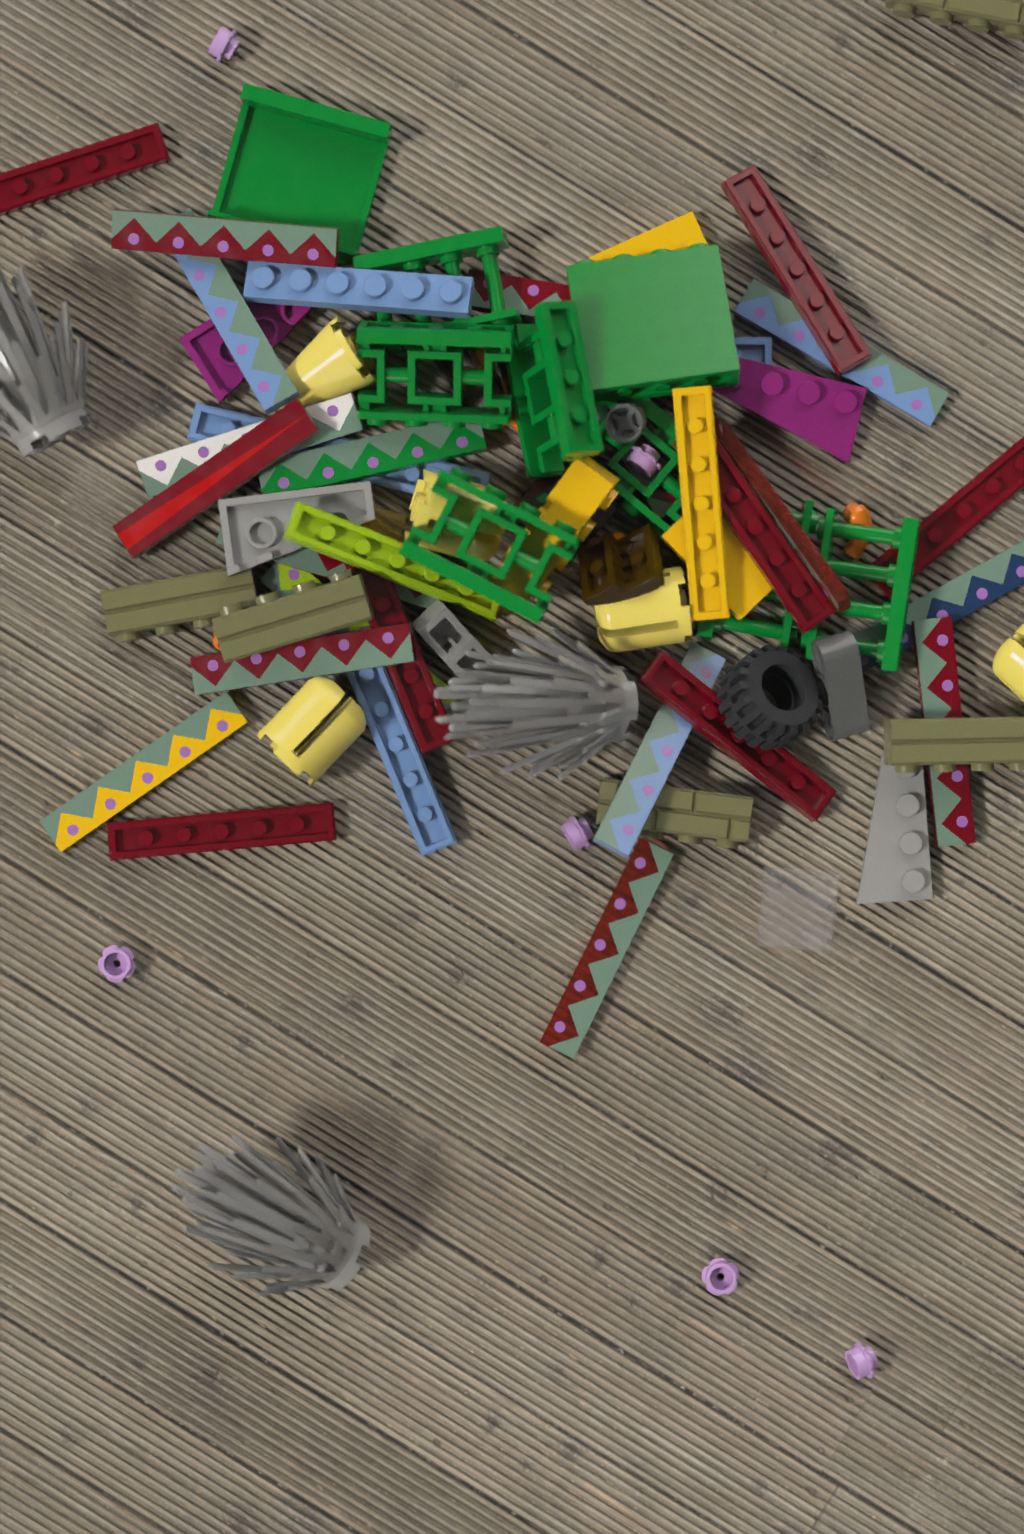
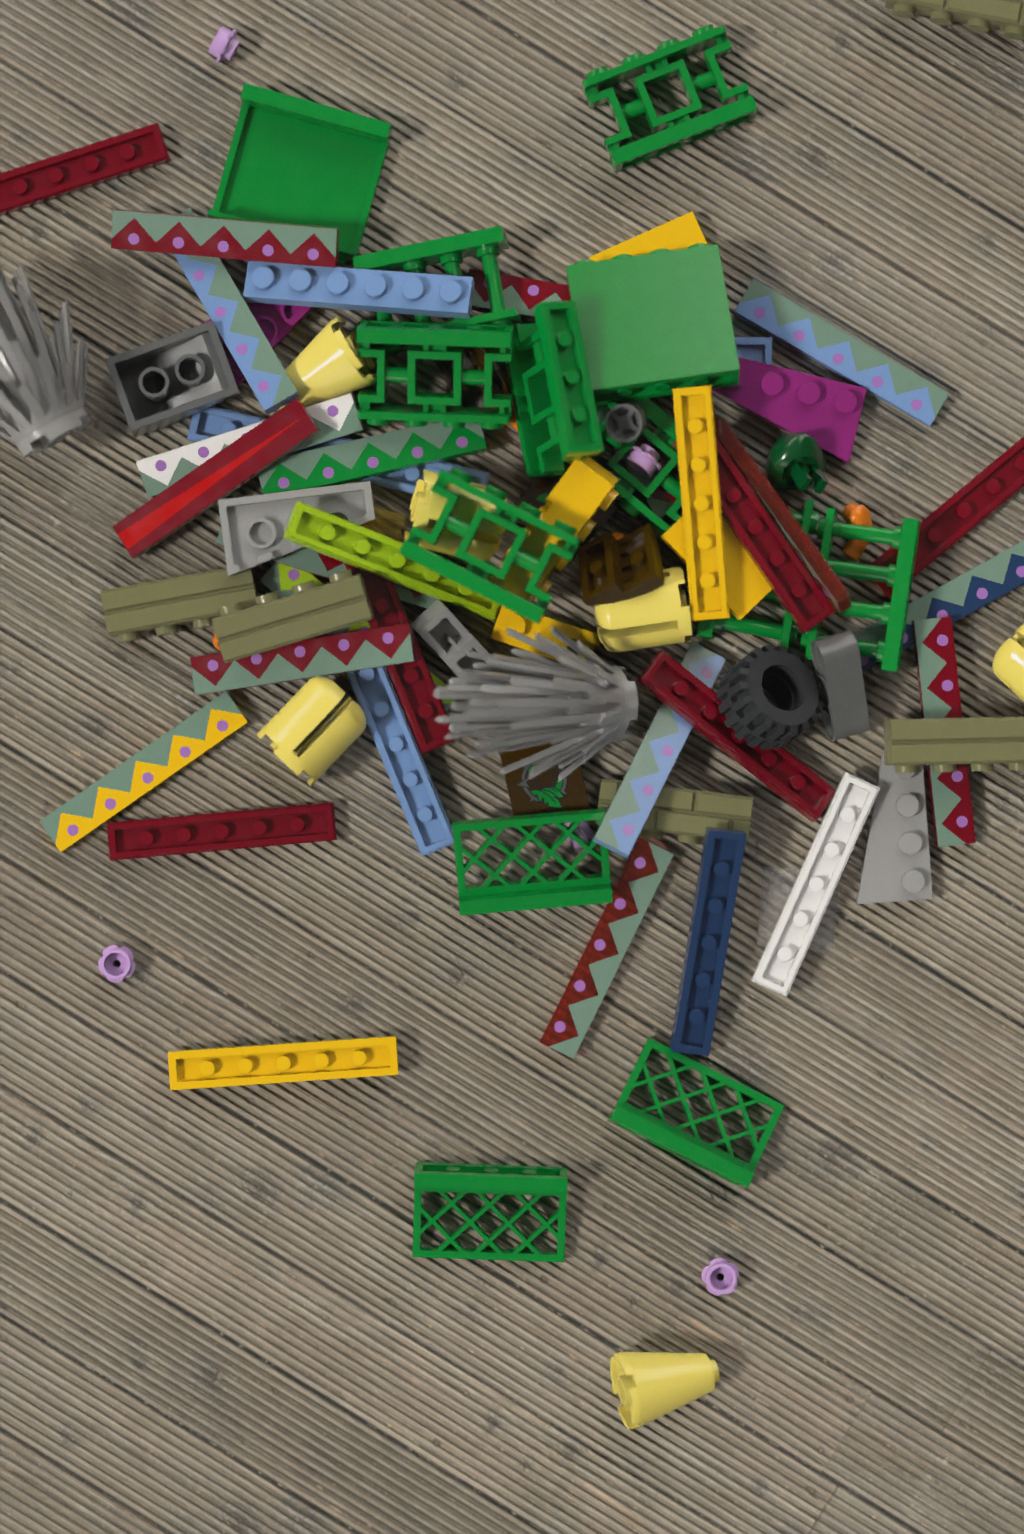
light grey plant [172,1134,370,1297] -> none
dark red tile [721,164,873,377] -> none
lavender plate [845,1342,878,1380] -> none
none -> dark grey slope [105,321,239,437]
none -> yellow plate [168,1035,399,1090]
none -> green fence [412,1162,568,1263]
none -> green fence [452,808,613,916]
none -> yellow plate [490,606,601,662]
none -> dark brown slope [500,741,590,832]
none -> green fence [582,24,758,173]
none -> green fence [607,1038,785,1189]
none -> light yellow cone [610,1352,720,1429]
none -> dark blue plate [670,826,747,1056]
none -> white tile [751,772,880,997]
none -> dark green piece [766,432,828,494]

